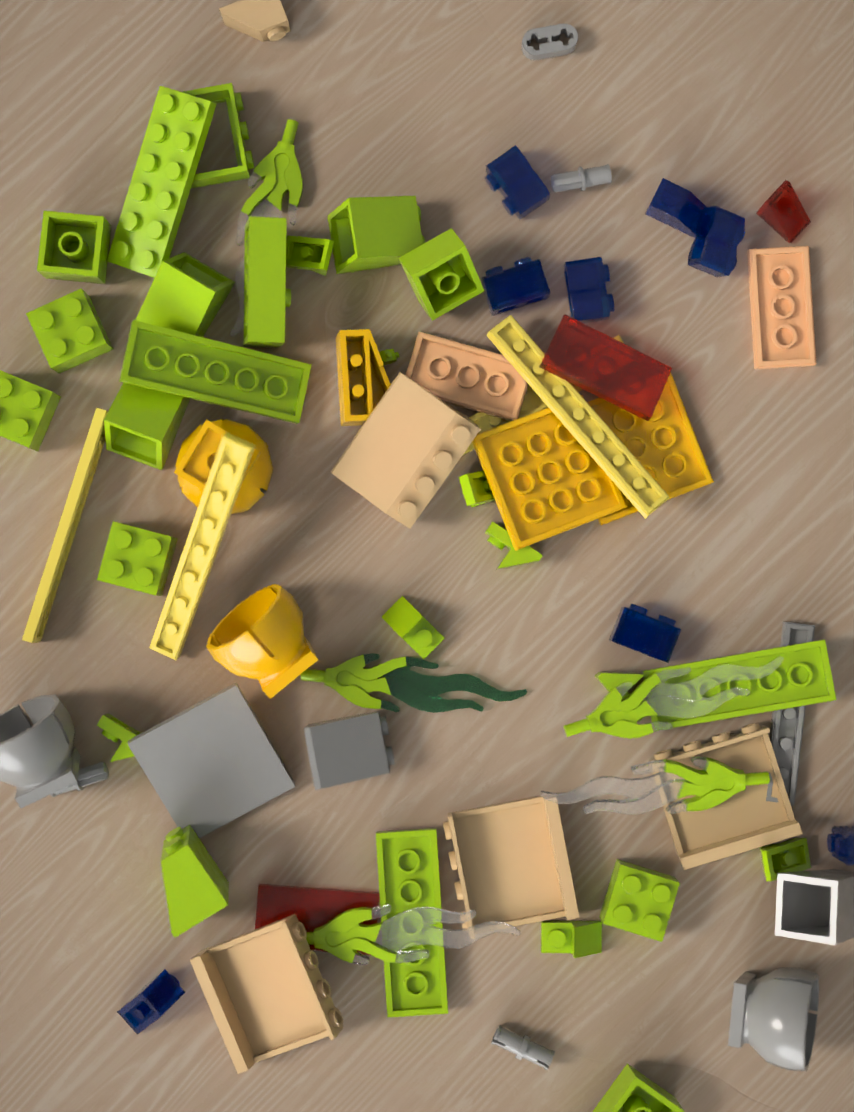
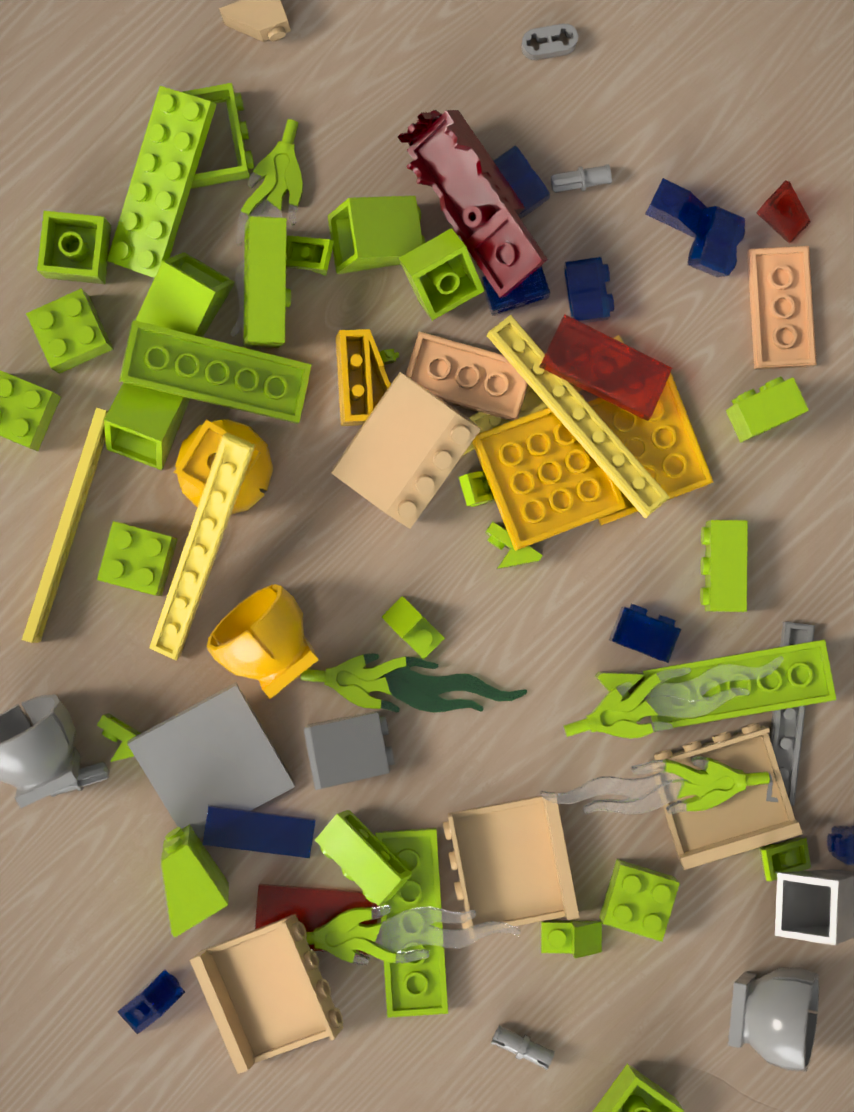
none -> clear blue piece [202,805,315,858]
none -> lime brick [315,810,412,906]
none -> dark red piece [397,110,548,298]
none -> lime brick [700,520,748,612]
none -> lime brick [725,376,809,443]

